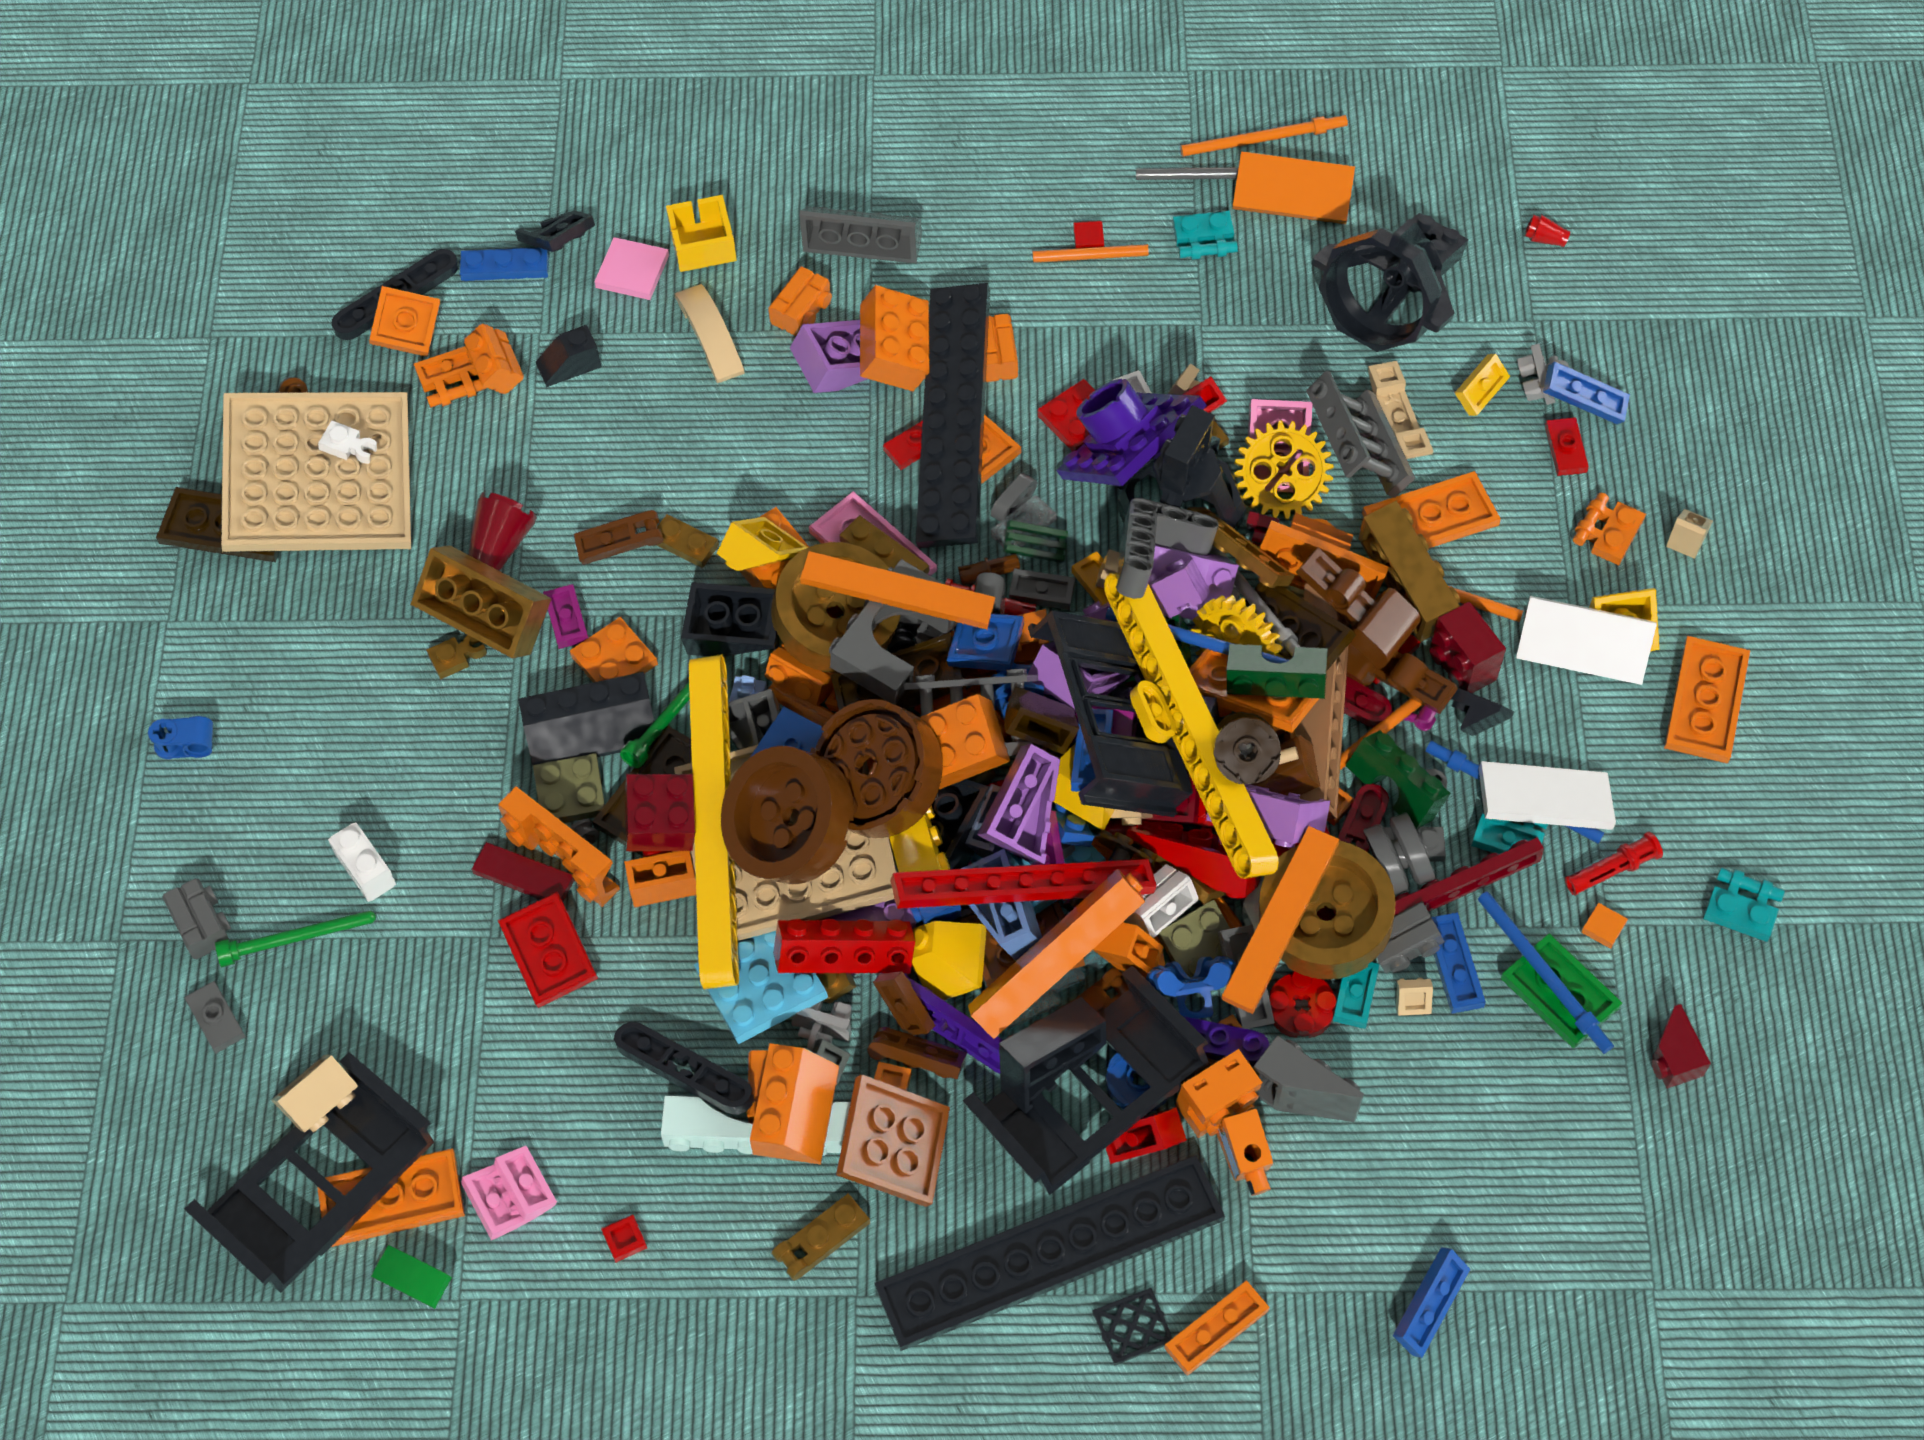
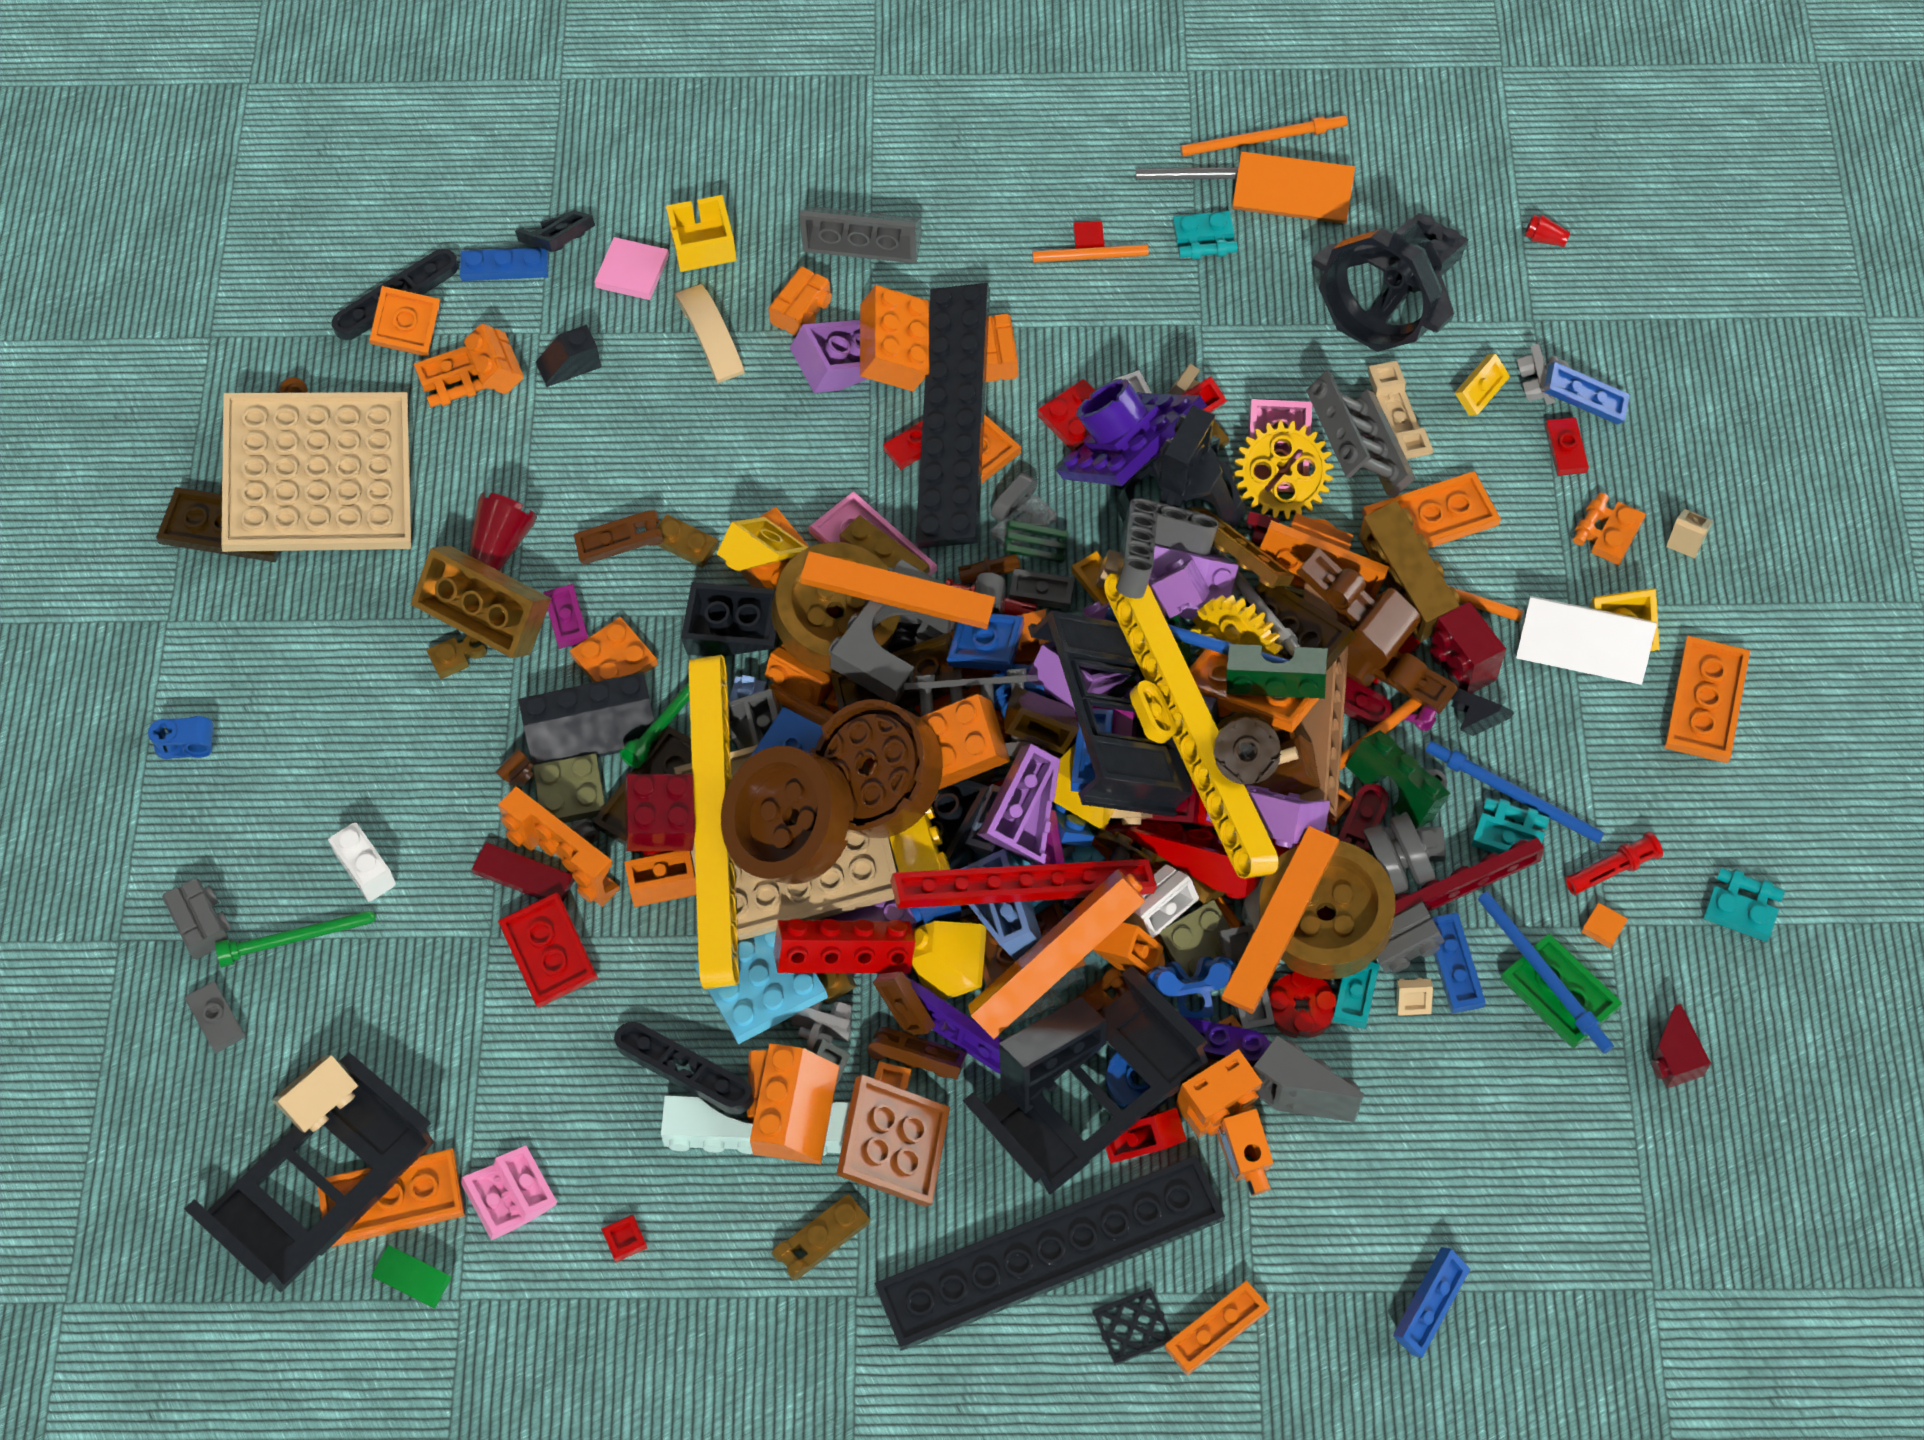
white plate [318,420,377,464] -> none
white tile [1479,761,1616,830] -> none
none -> reddish brown plate [495,749,534,788]

